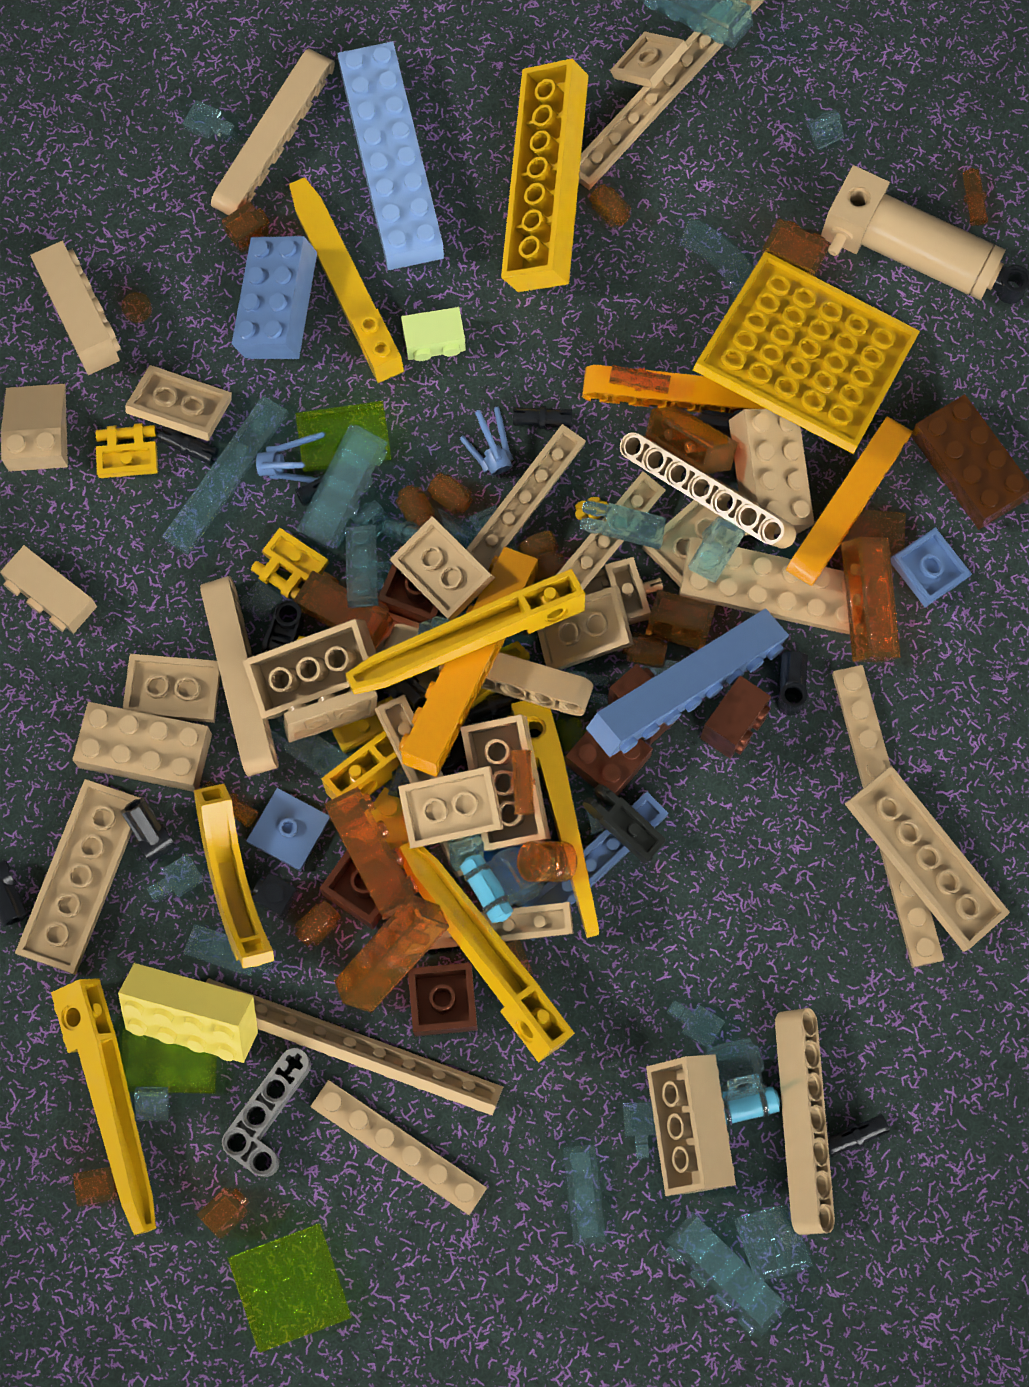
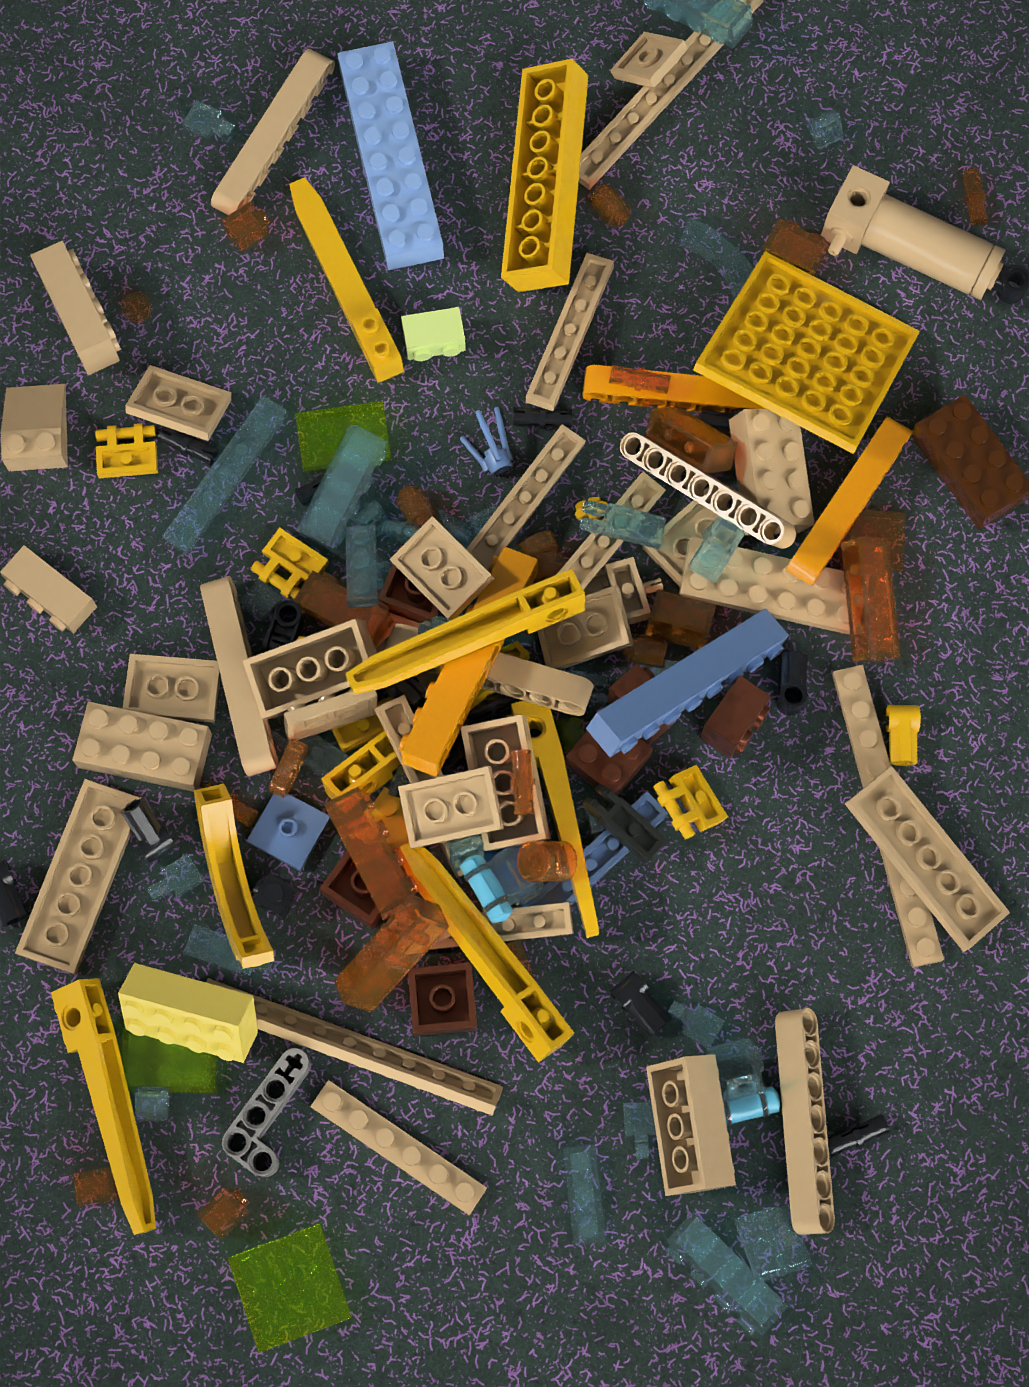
medium blue brick [232,236,317,359] -> none
medium blue plant [256,432,325,483] -> none
clear orange brick [294,900,341,947] -> none
clear orange brick [427,472,473,515] -> none
medium blue plate [889,527,972,608] -> none
none -> clear orange beam [269,739,308,798]
none -> tan plate [526,253,614,411]
none -> black piece [609,971,672,1037]
none -> yellow plate [653,765,728,840]
none -> yellow piece [886,705,921,766]

